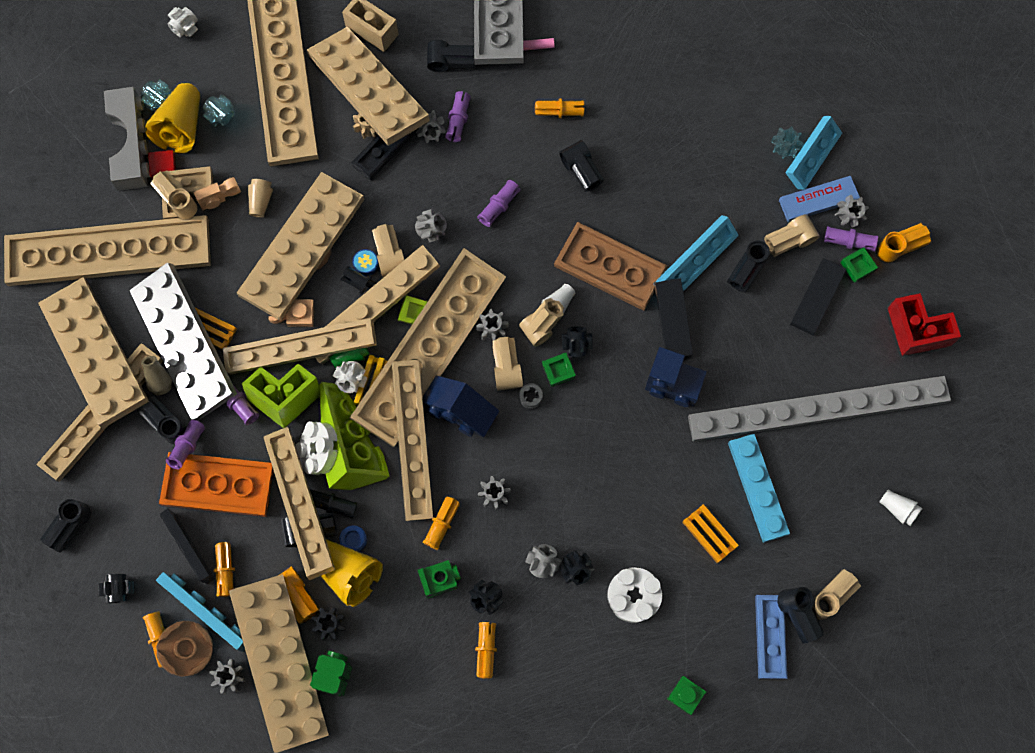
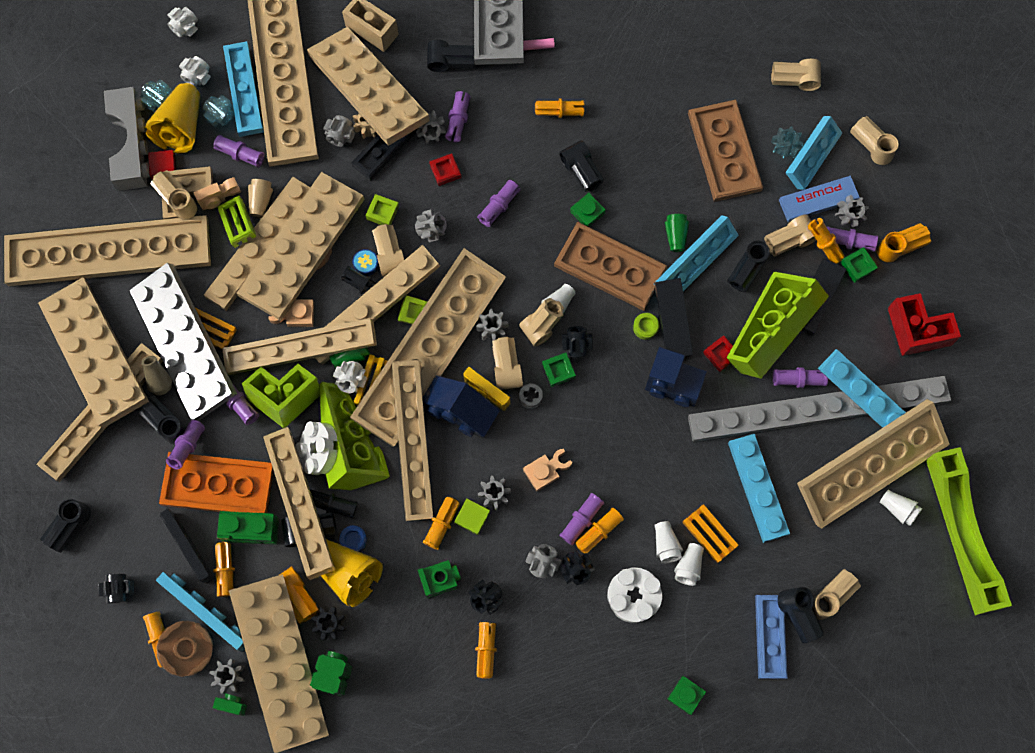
none -> white gear [179,56,211,87]
none -> tan plate [204,177,310,311]
none -> green plate [212,693,248,716]
none -> medium lavender pin [213,135,264,168]
none -> lime tile [217,196,257,248]
none -> green brick [217,511,279,545]
none -> medium azure plate [223,41,264,137]
none -> light grey gear [323,115,355,147]
none -> lime plate [365,194,399,225]
none -> red tile [429,153,462,186]
none -> lime tile [454,498,490,535]
none -> yellow tile [463,367,511,411]
none -> light nougat plate [523,449,572,492]
none -> medium lavender pin [559,493,604,546]
none -> green plate [570,193,606,227]
none -> light orange axle [576,508,624,553]
none -> lime tile [633,313,659,340]
none -> white cone [655,521,683,563]
none -> green cone [664,214,690,252]
none -> white cone [674,543,704,586]
none -> medium nougat tile [688,100,763,202]
none -> red tile [703,335,733,372]
none -> lime wedge [727,272,829,379]
none -> tan piece [771,59,821,91]
none -> medium lavender pin [773,367,828,388]
none -> tan plate [797,399,950,529]
none -> light orange axle [808,218,844,264]
none -> medium azure plate [818,349,906,428]
none -> tan piece [850,116,899,165]
none -> lime arch [926,447,1012,615]

